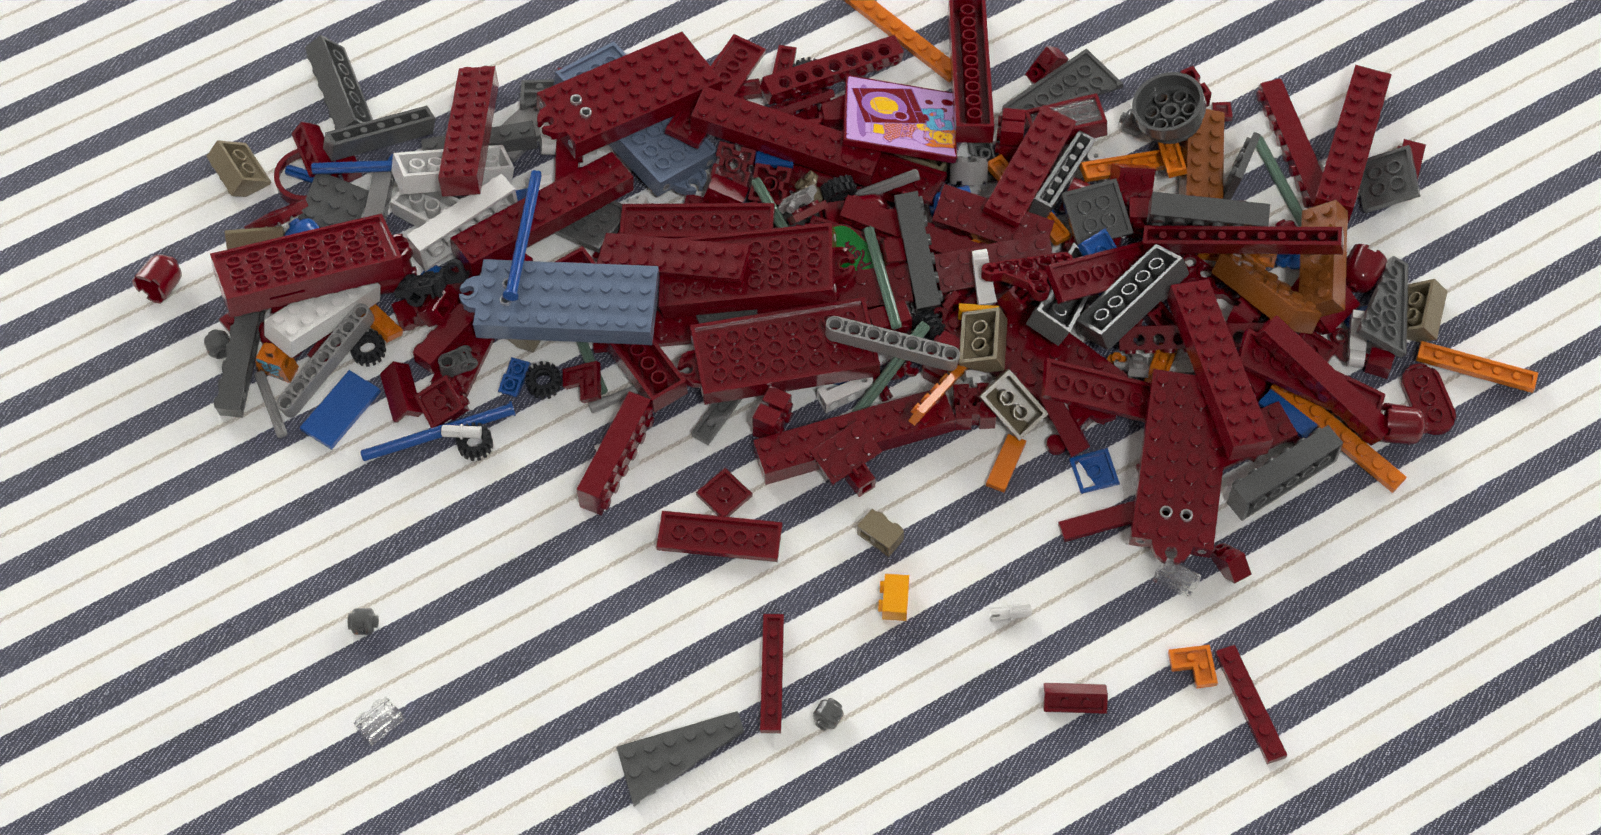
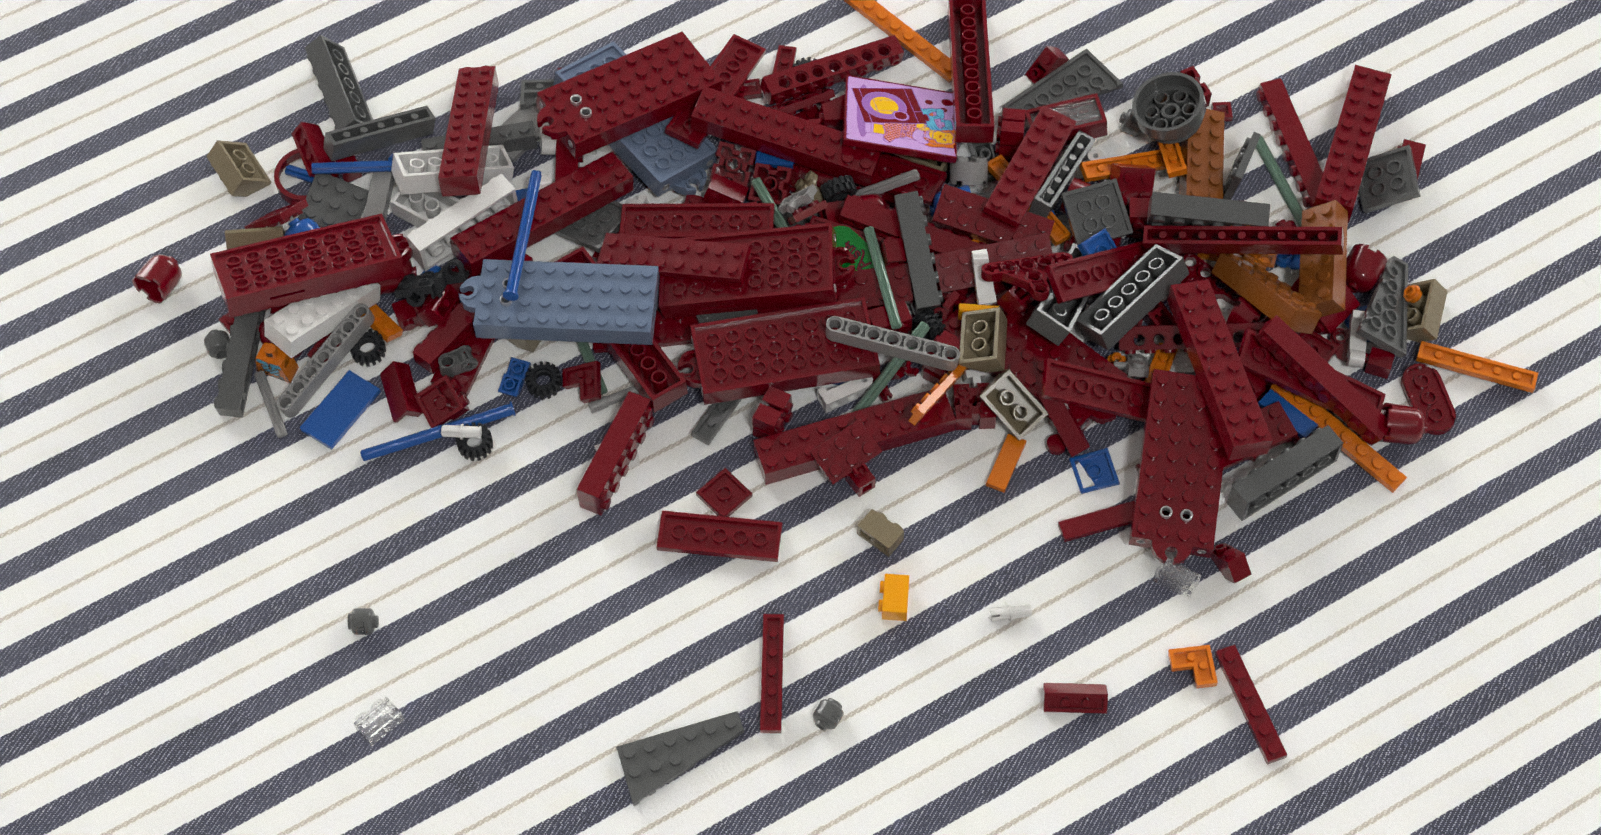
none -> orange plate [1403,285,1422,303]

